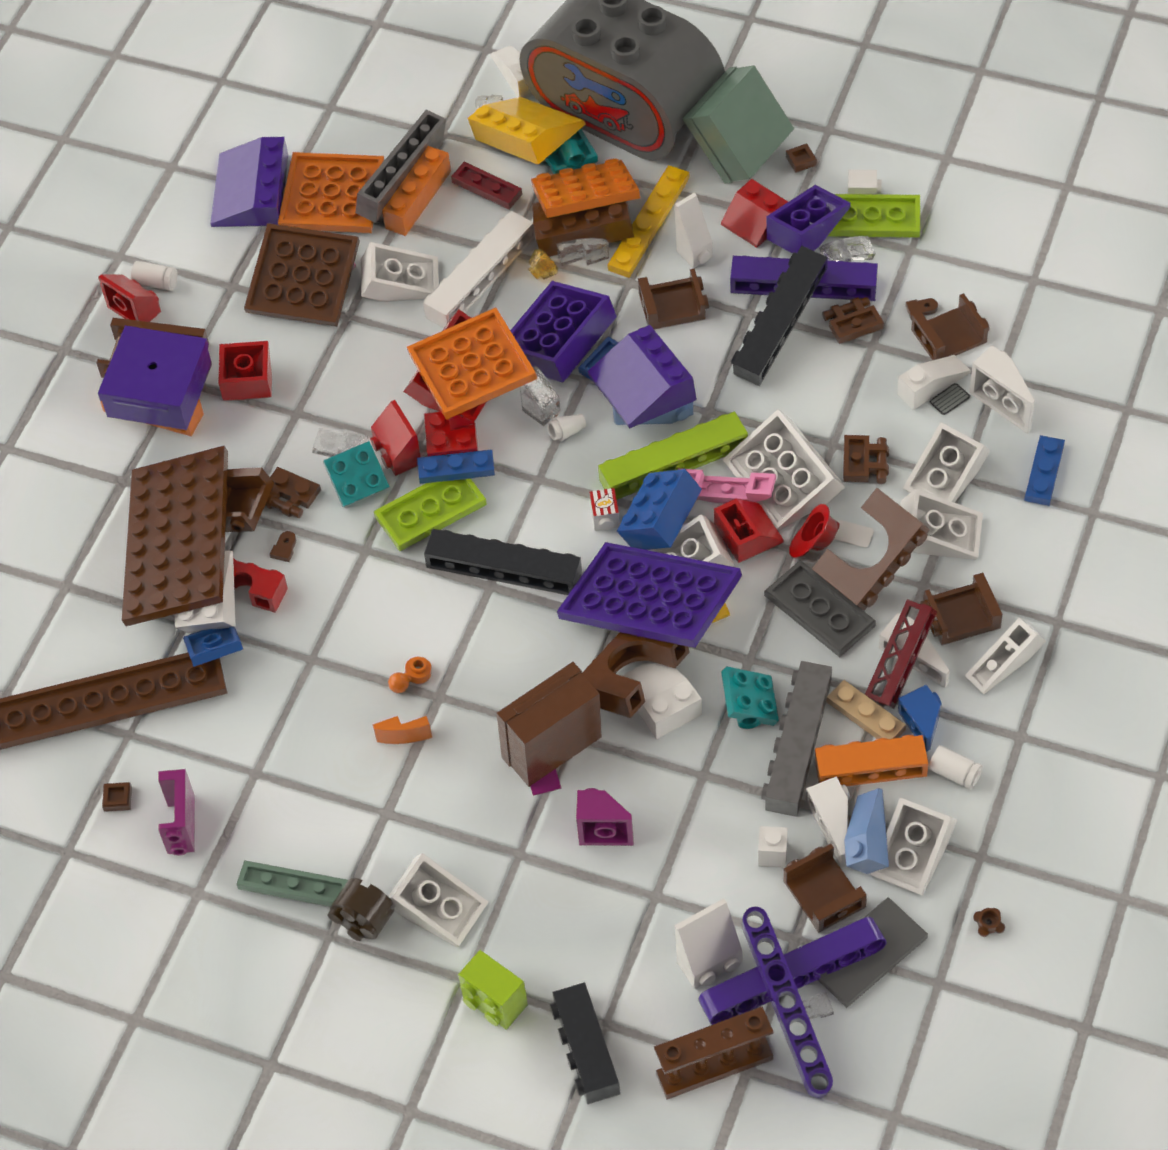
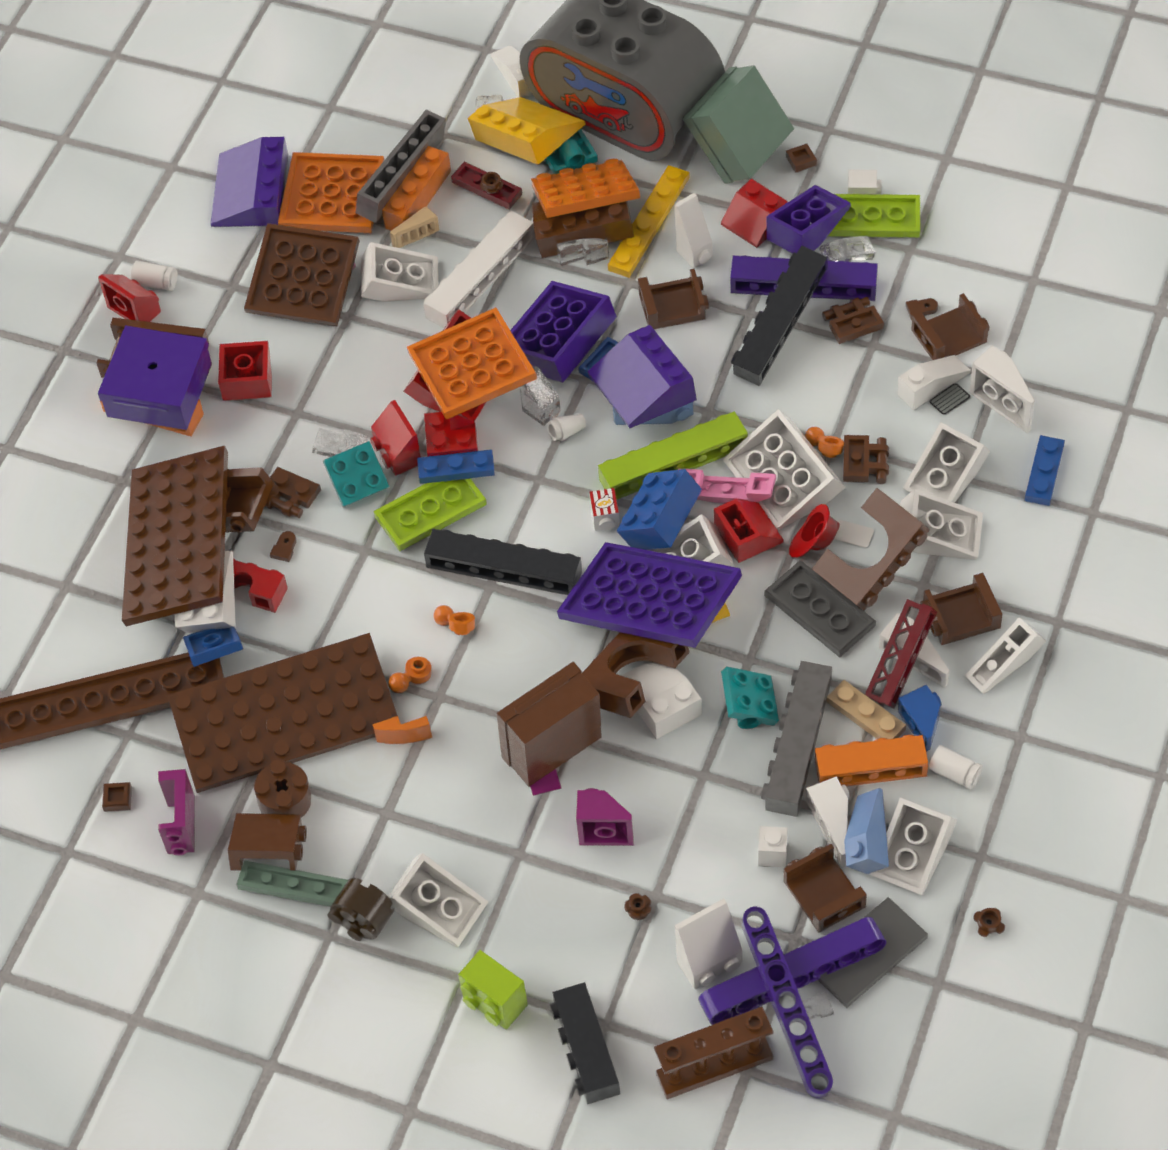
clear yellow cone [528,249,559,280] -> none
none -> reddish brown plate [167,633,398,793]
none -> reddish brown panel [228,813,307,871]
none -> reddish brown brick [254,760,311,818]
none -> tan slope [390,206,439,248]
none -> orange plate [433,605,475,635]
none -> reddish brown plate [480,172,503,194]
none -> reddish brown plate [624,893,651,920]
none -> orange plate [805,427,844,458]

